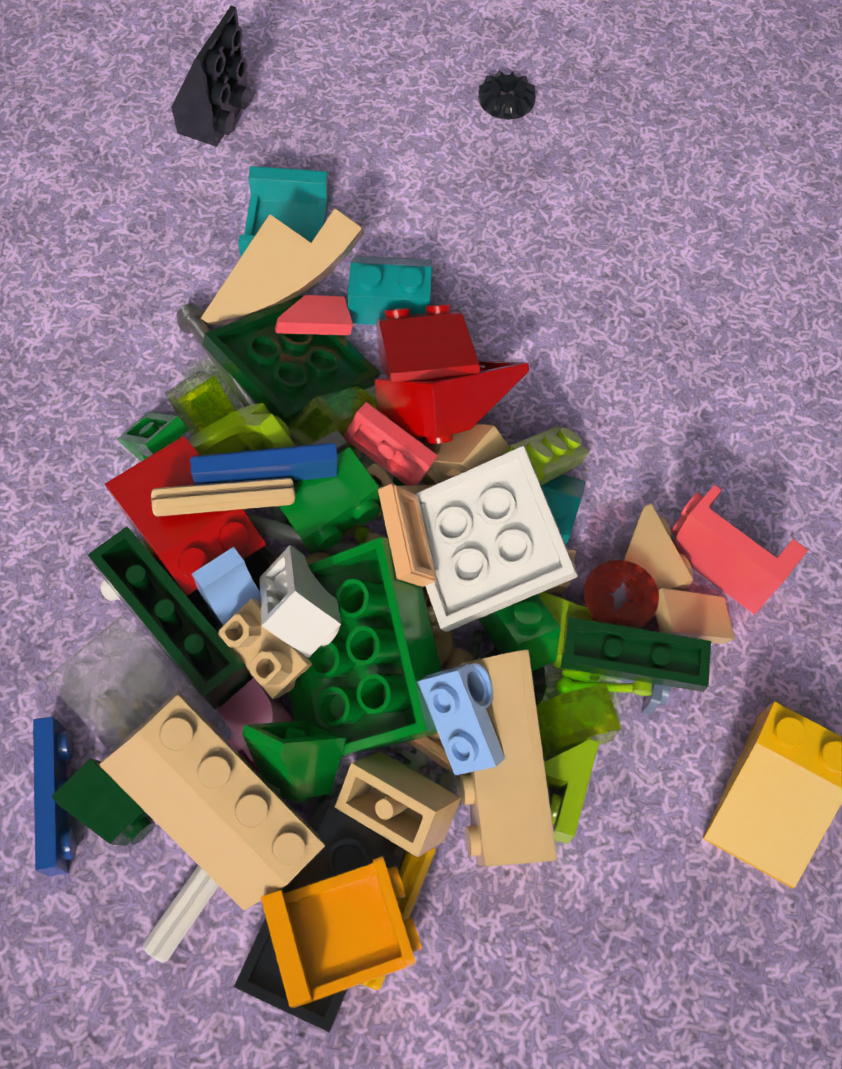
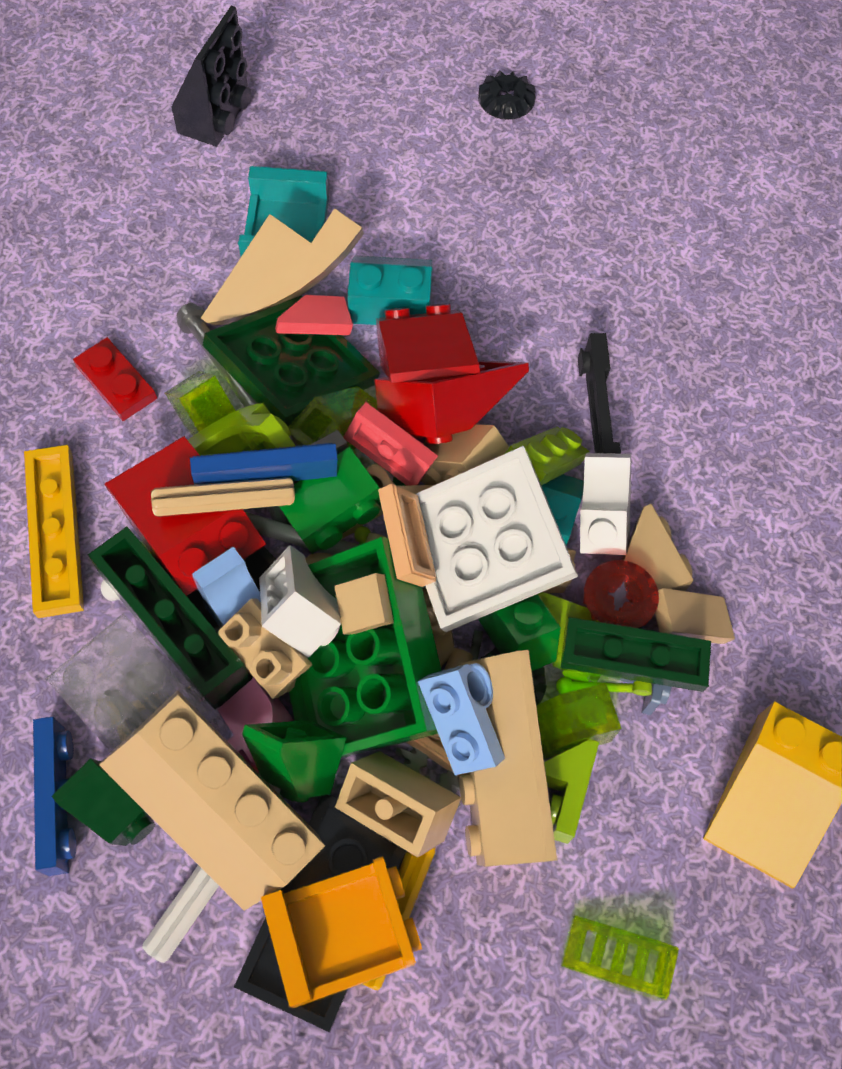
green slope [117,412,189,461] -> none
coral panel [671,484,808,615] -> none
none -> yellow plate [24,445,84,618]
none -> red plate [73,337,158,421]
none -> tan tile [335,573,394,635]
none -> clear neon green slope [560,915,679,1001]
none -> black container [578,333,621,454]
none -> white arch [580,453,631,555]

